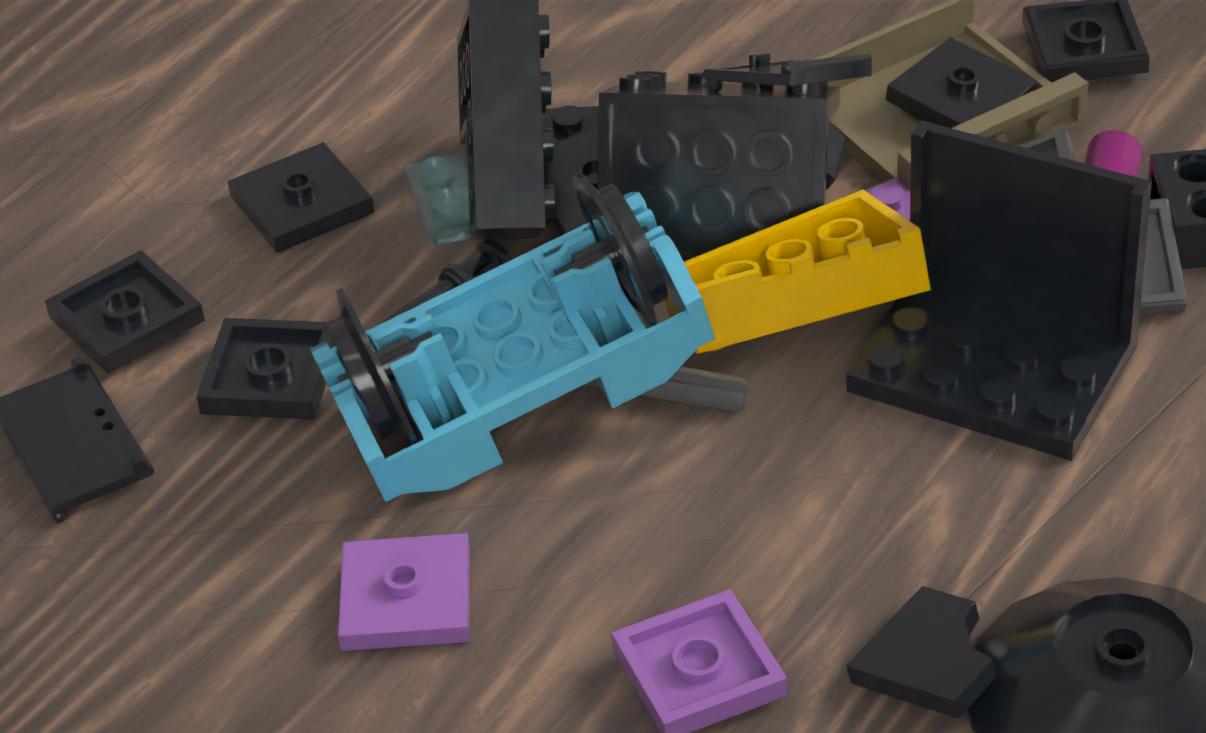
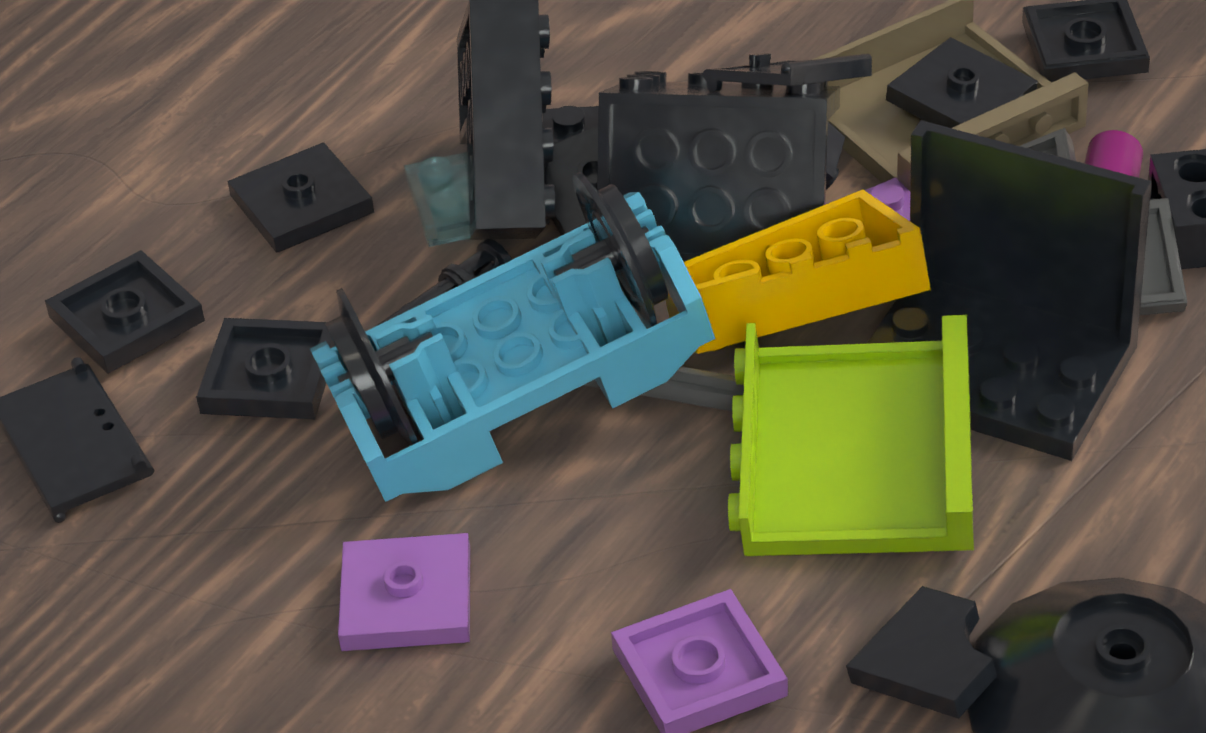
none -> lime panel [728,315,974,556]

